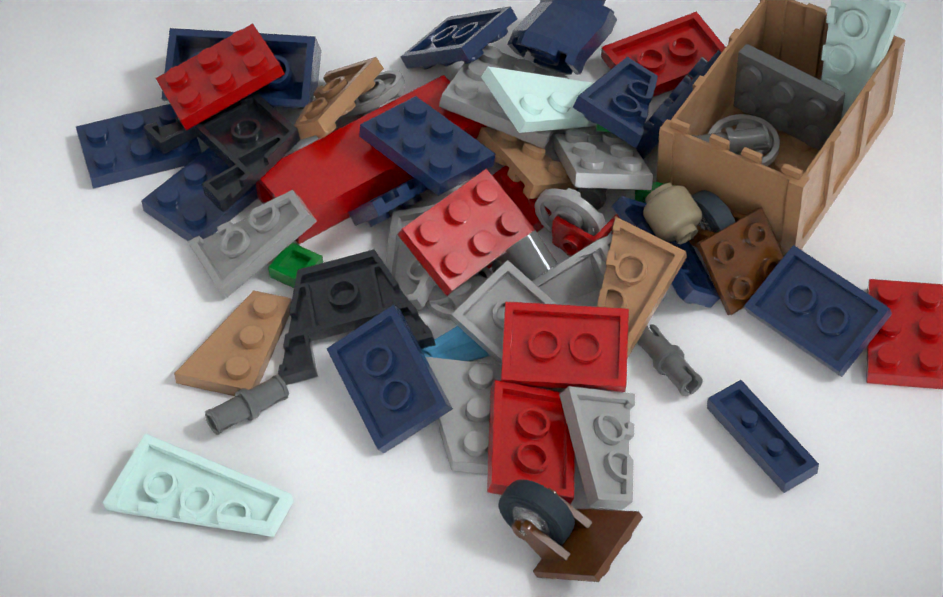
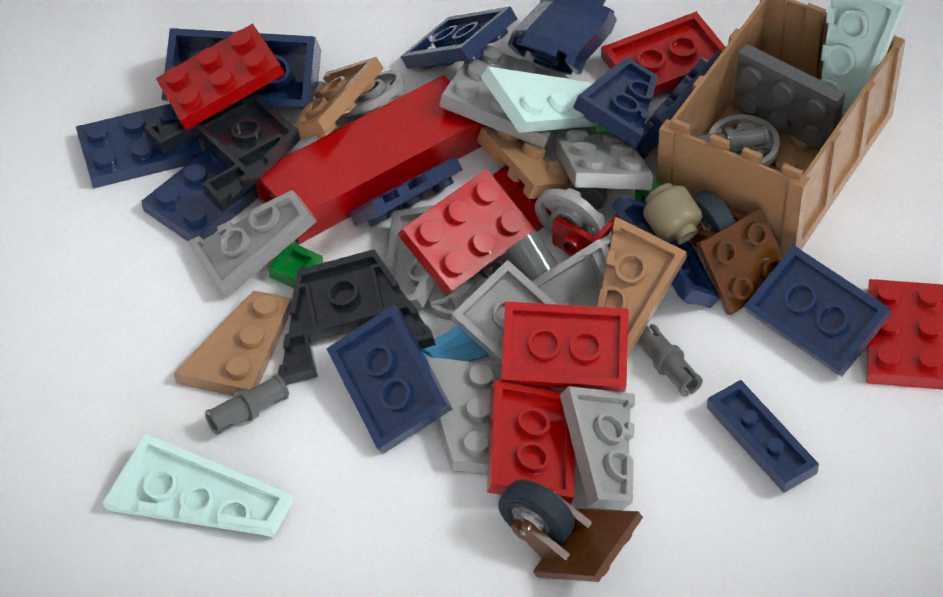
dark blue plate [359,96,496,196] -> none

